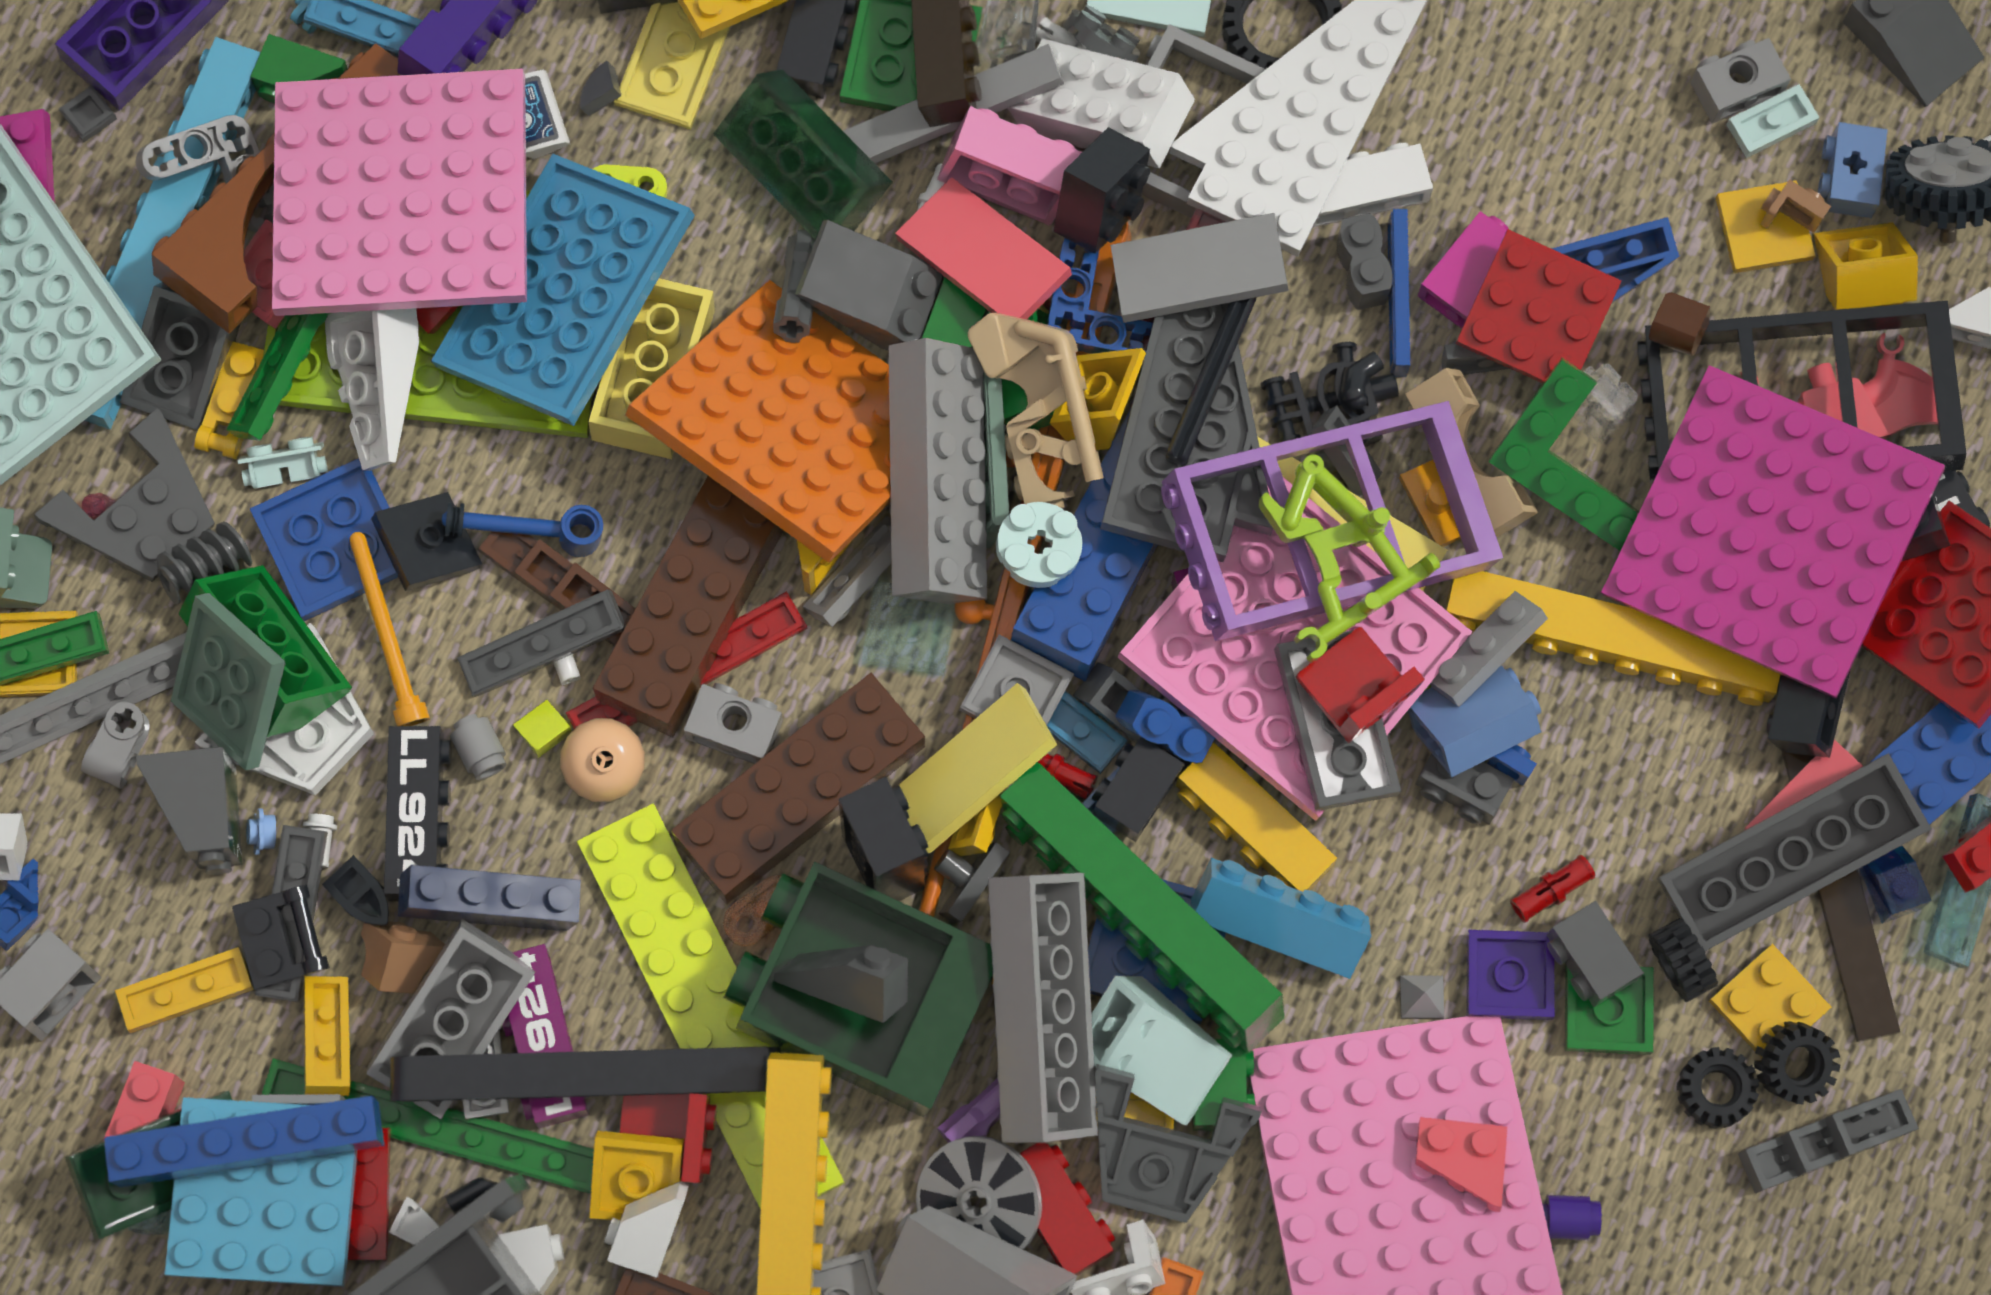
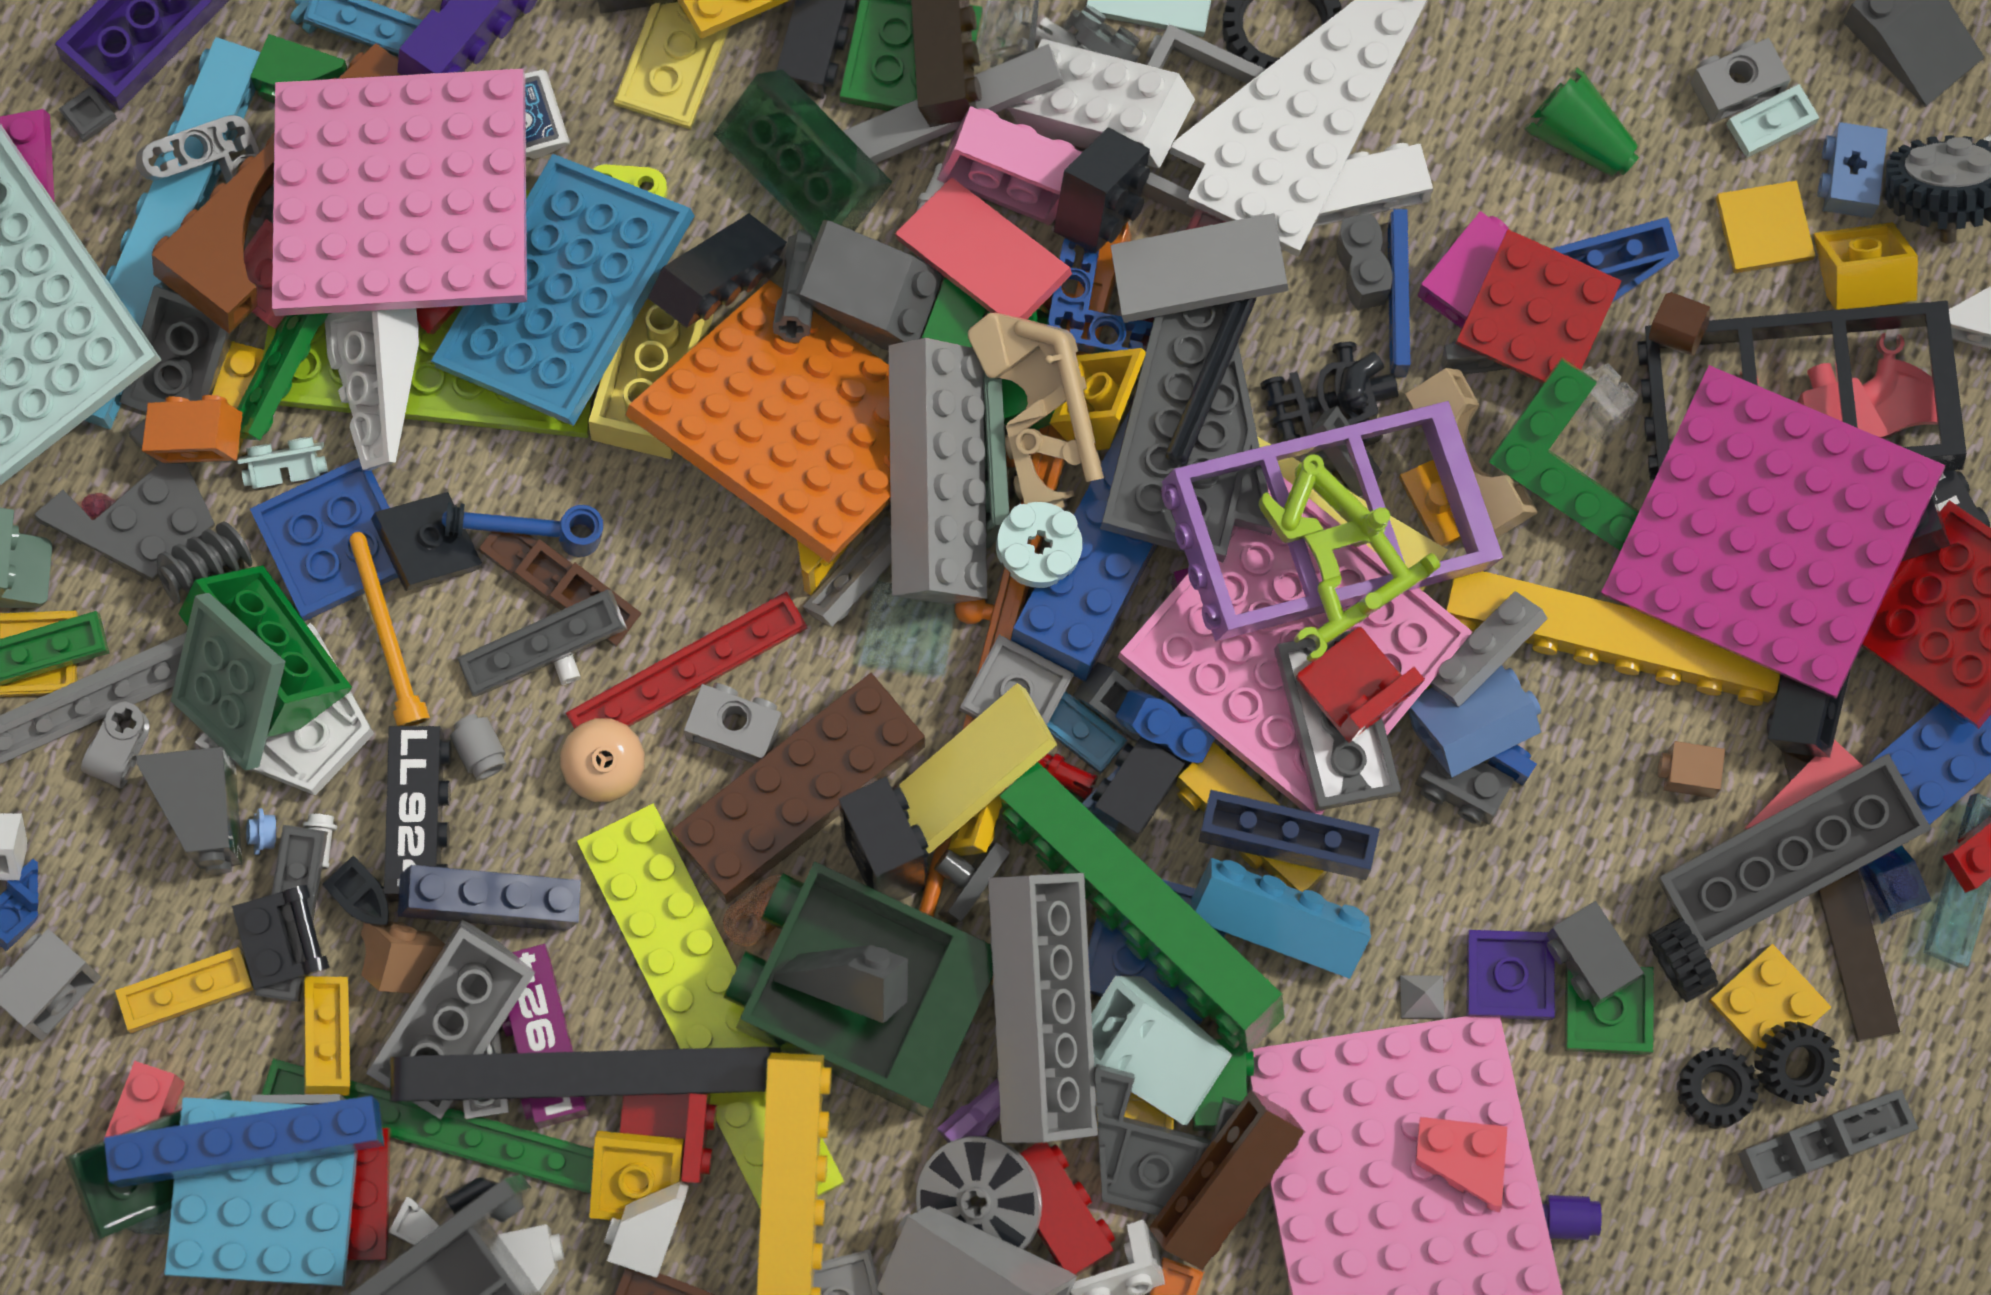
neon yellow slope [513,700,572,758] -> none
dark grey tile [580,61,622,116] -> none
reddish brown brick [593,476,784,738] -> none
red pin [1510,855,1596,923] -> none
medium nougat bracket [1760,179,1831,233] -> none
none -> orange brick [142,395,243,463]
none -> black brick [648,213,787,328]
none -> reddish brown brick [1148,1090,1305,1270]
none -> dark blue brick [1198,790,1380,880]
none -> green cone [1524,67,1639,177]
none -> medium nougat brick [1658,741,1725,798]

